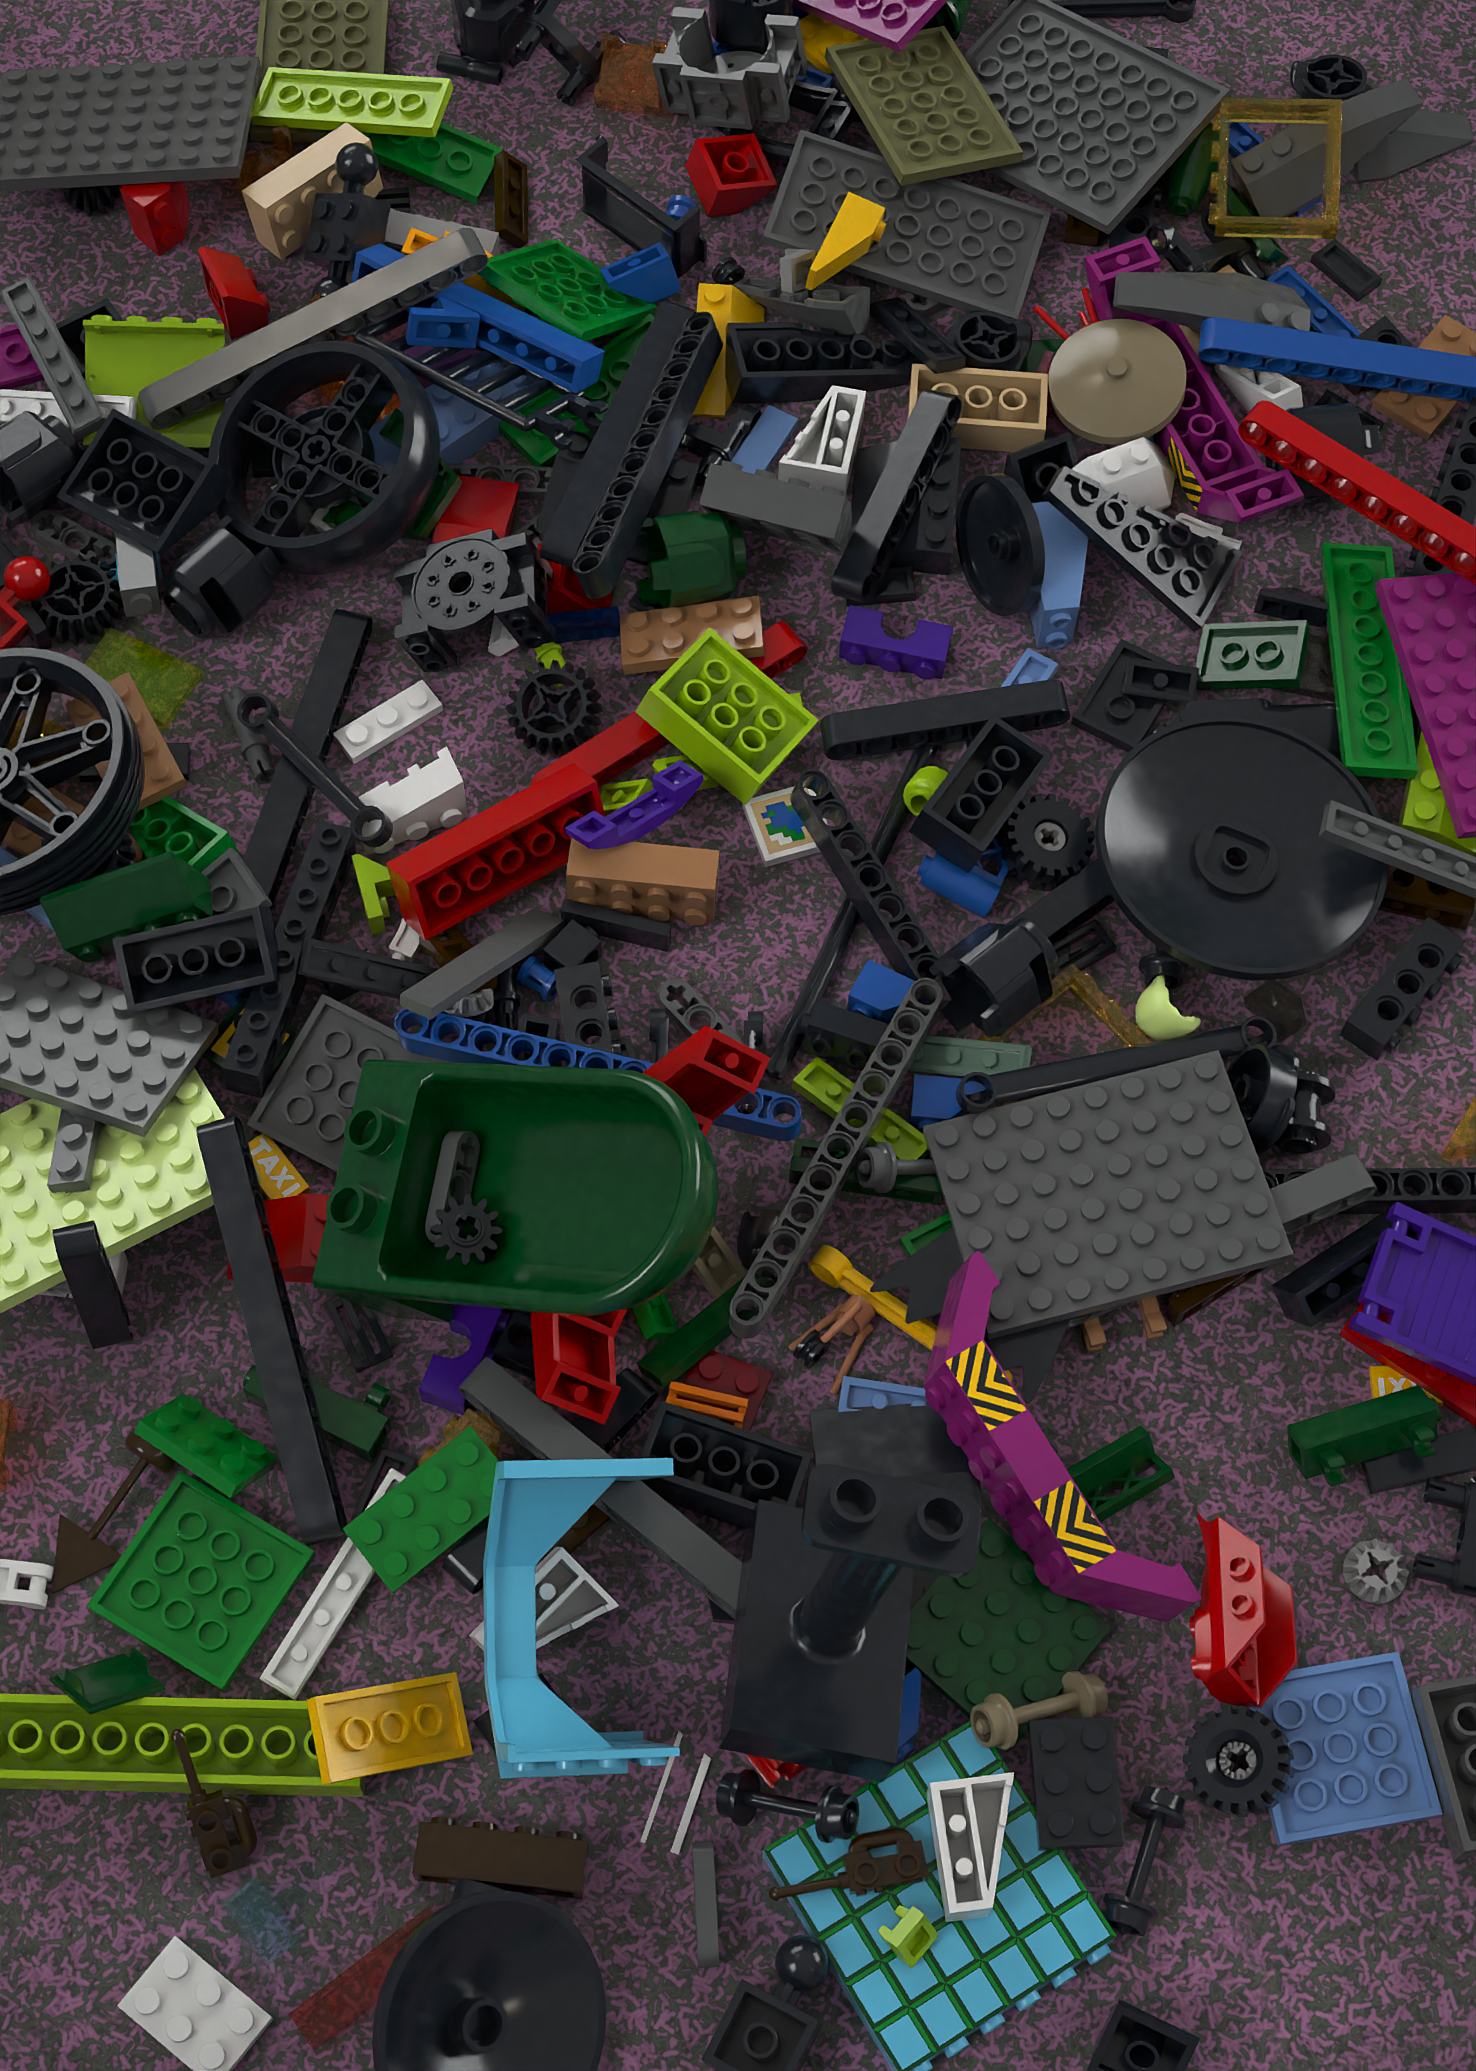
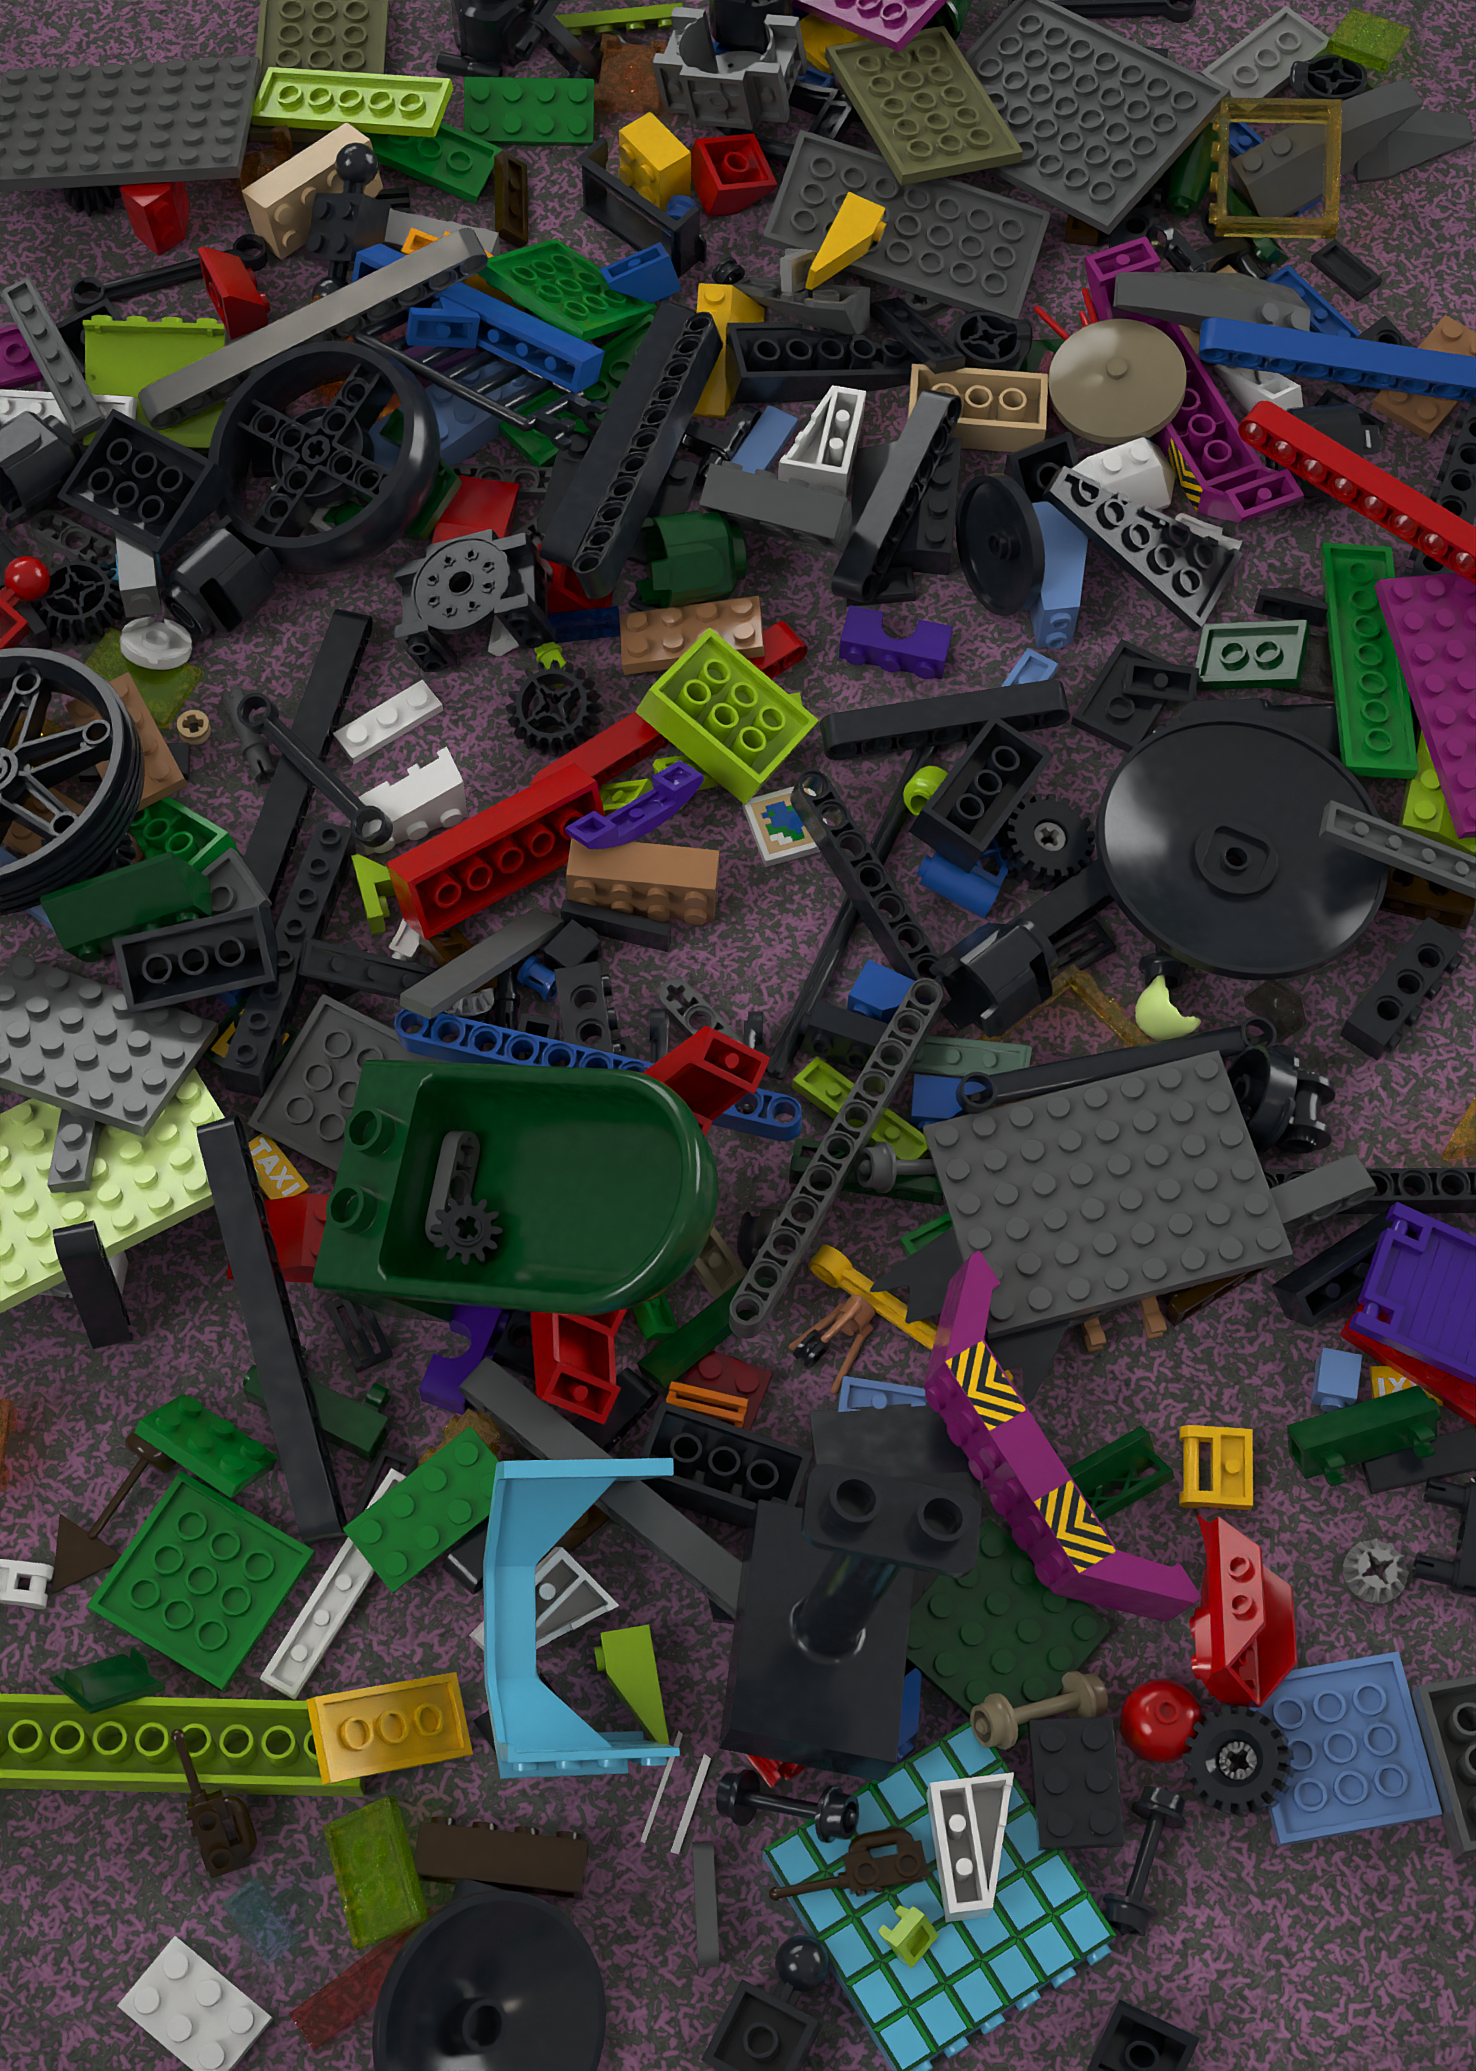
none -> black piece [71,234,268,312]
none -> white tile [120,617,192,670]
none -> tan bush [177,710,211,745]
none -> clear neon green tile [323,1796,428,1950]
none -> green plate [463,77,595,146]
none -> lime plate [555,2,683,38]
none -> lime slope [594,1624,669,1745]
none -> yellow brick [618,112,691,212]
none -> red cylinder [1120,1678,1203,1764]
none -> yellow plate [1179,1425,1253,1510]
none -> light grey plate [1200,6,1333,117]
none -> medium blue brick [1311,1347,1362,1412]
none -> clear neon green tile [1325,7,1412,72]

